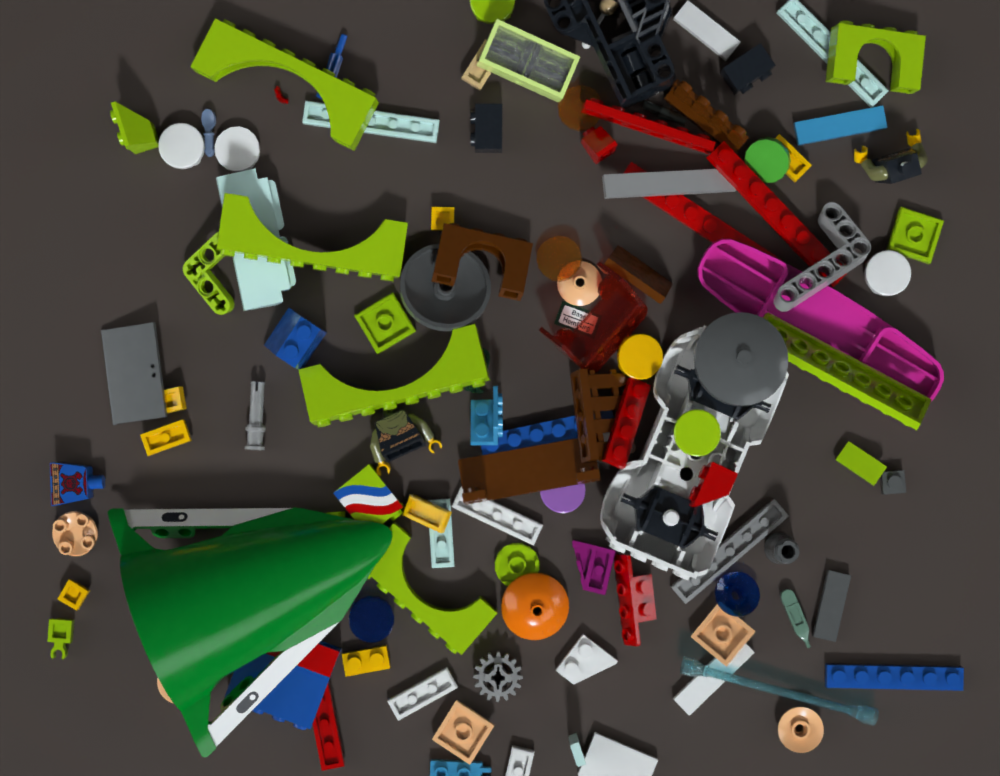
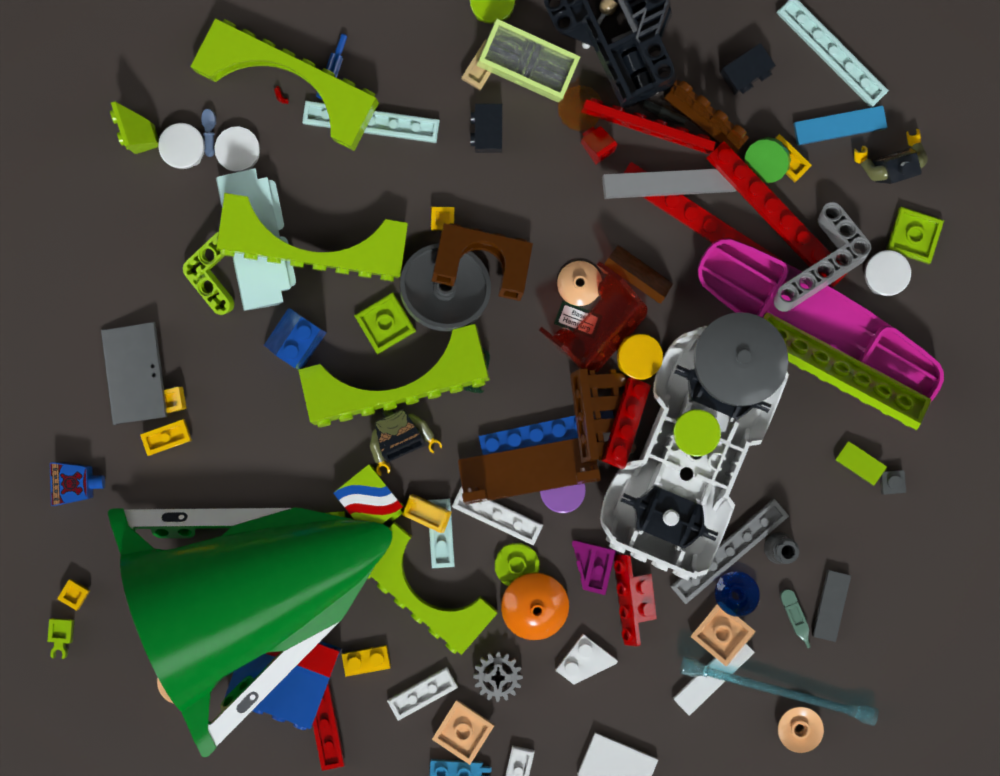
light nougat dish [52,511,98,556] -> none
light grey pin [244,381,266,450] -> none
clear blue tile [349,596,395,642] -> none
dark azure bracket [471,386,503,445] -> none
clear orange tile [536,236,582,282] -> none
light aqua tile [568,733,586,767] -> none
white tile [673,0,741,61] -> none
red slope [689,462,738,507] -> none
lime arch [825,21,926,94] -> none
blue plate [825,664,964,691] -> none

